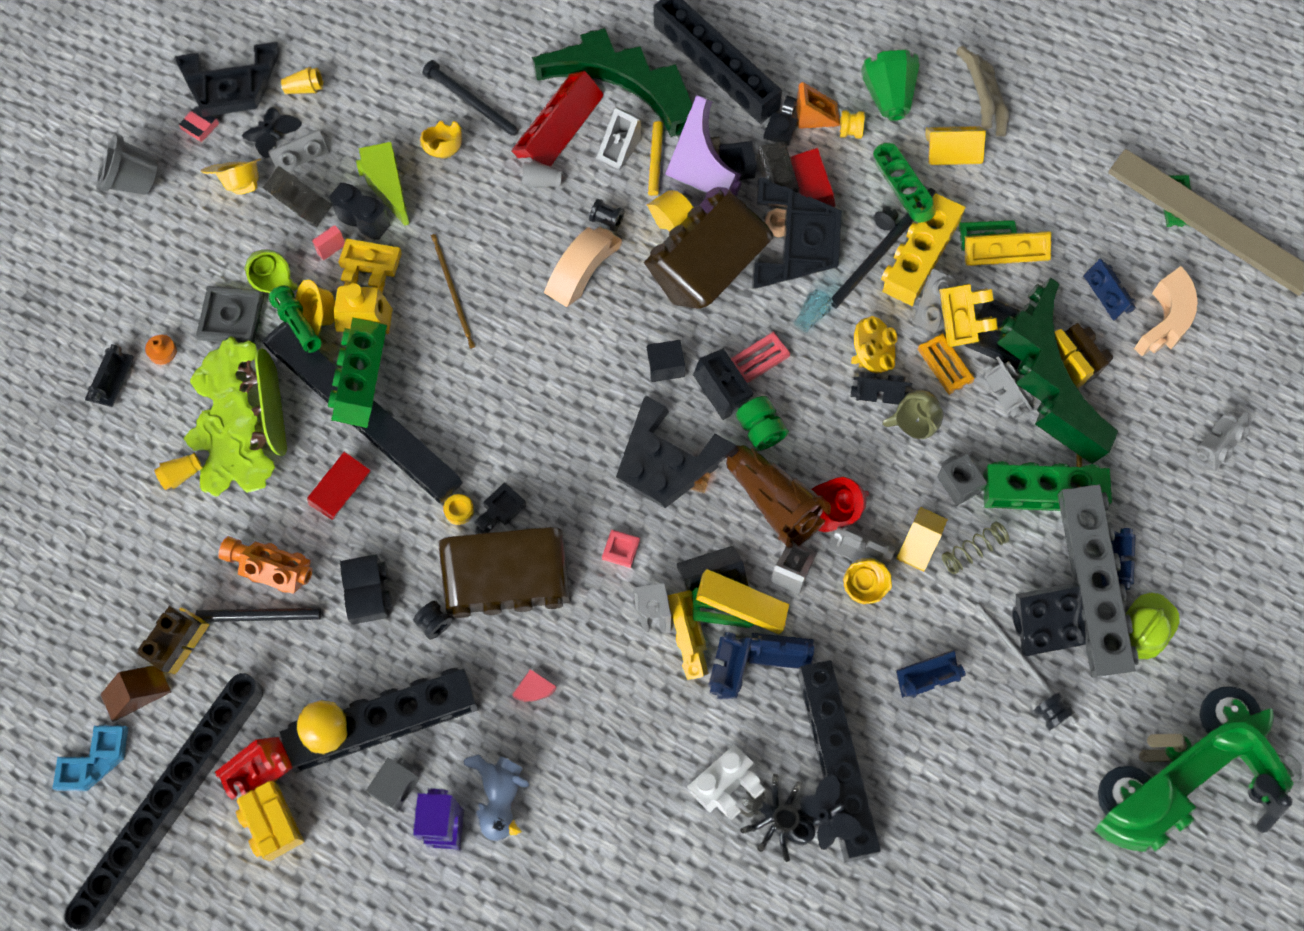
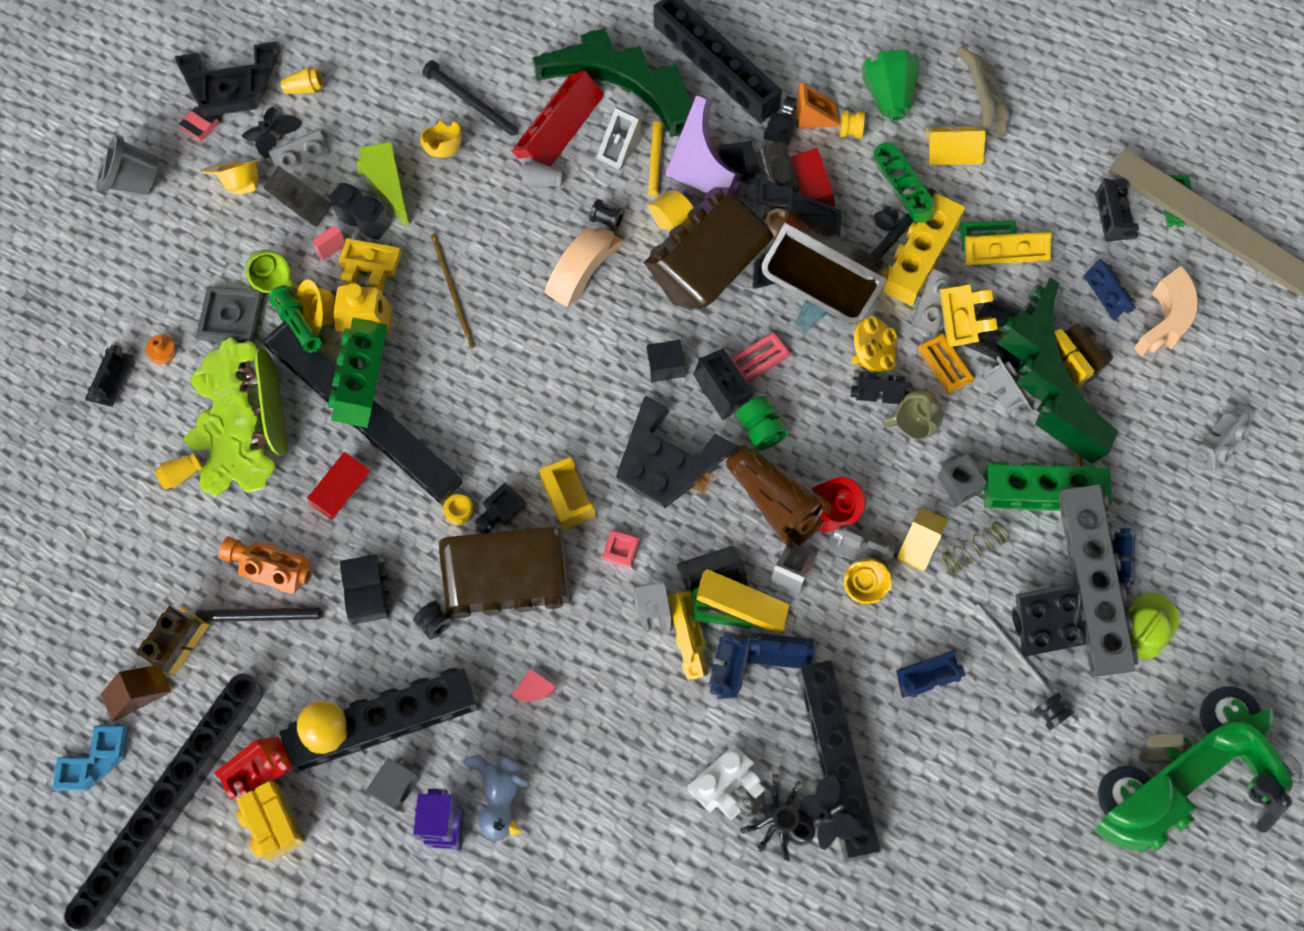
none -> yellow panel [538,457,596,531]
none -> dark brown windscreen [762,209,889,324]
none -> black hinge [1095,178,1139,241]

